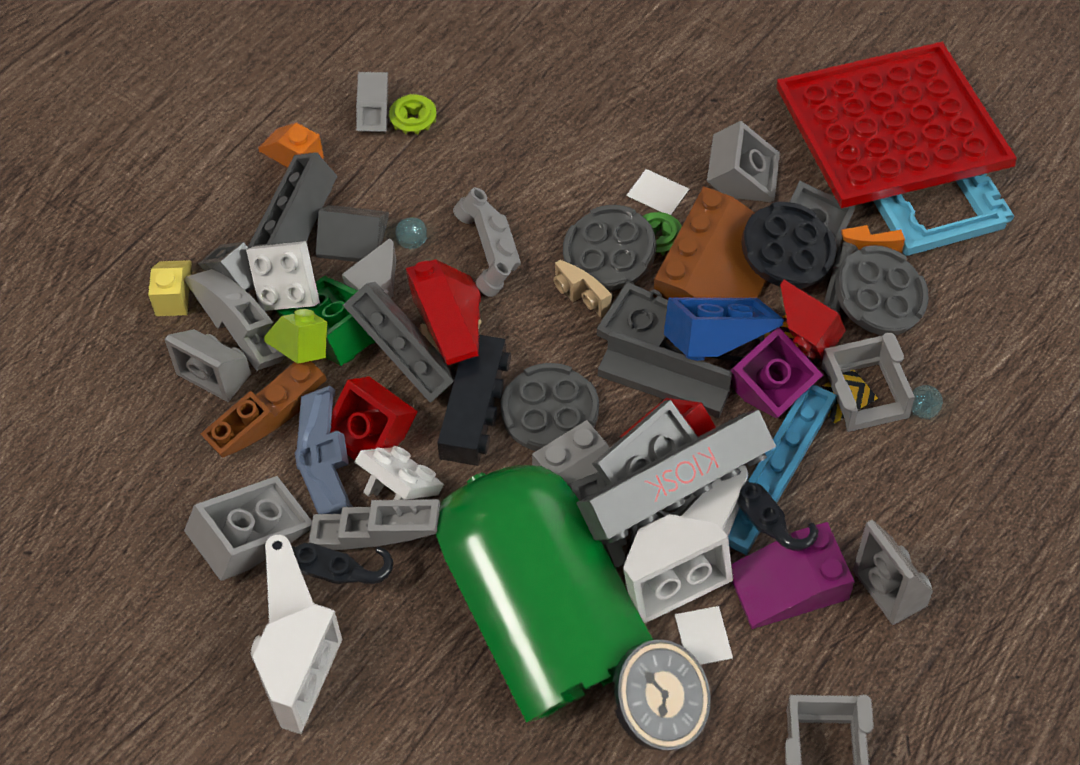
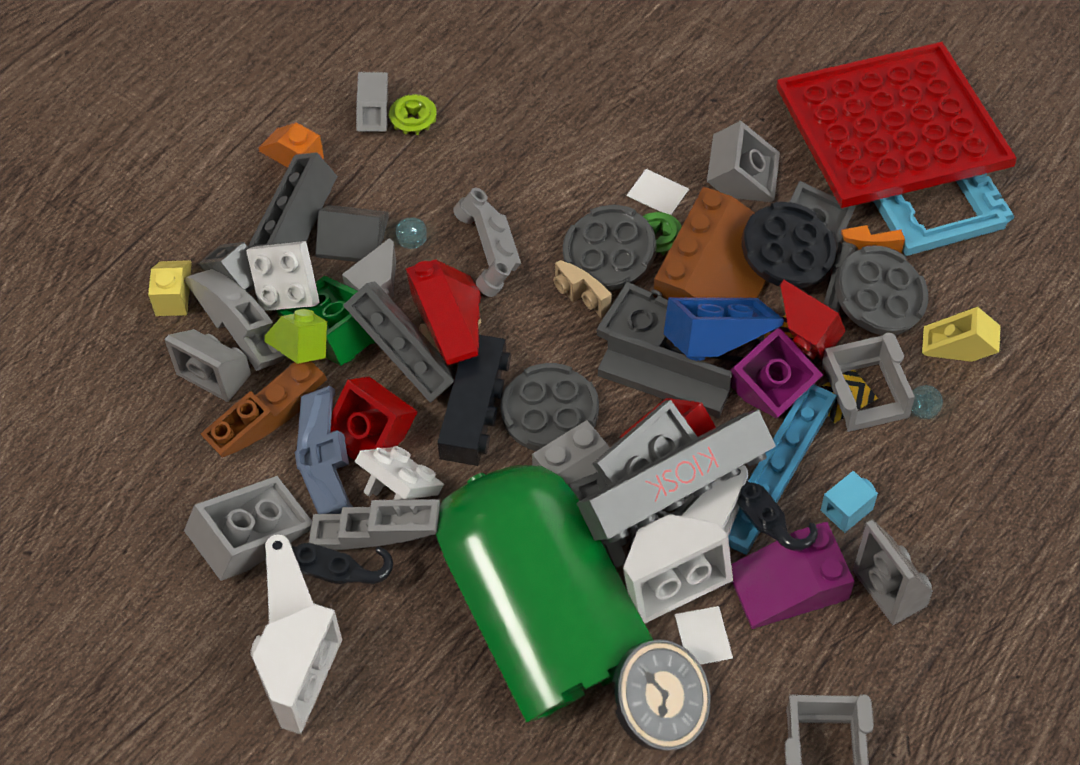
none -> medium azure brick [821,471,878,533]
none -> light yellow slope [922,307,1000,362]

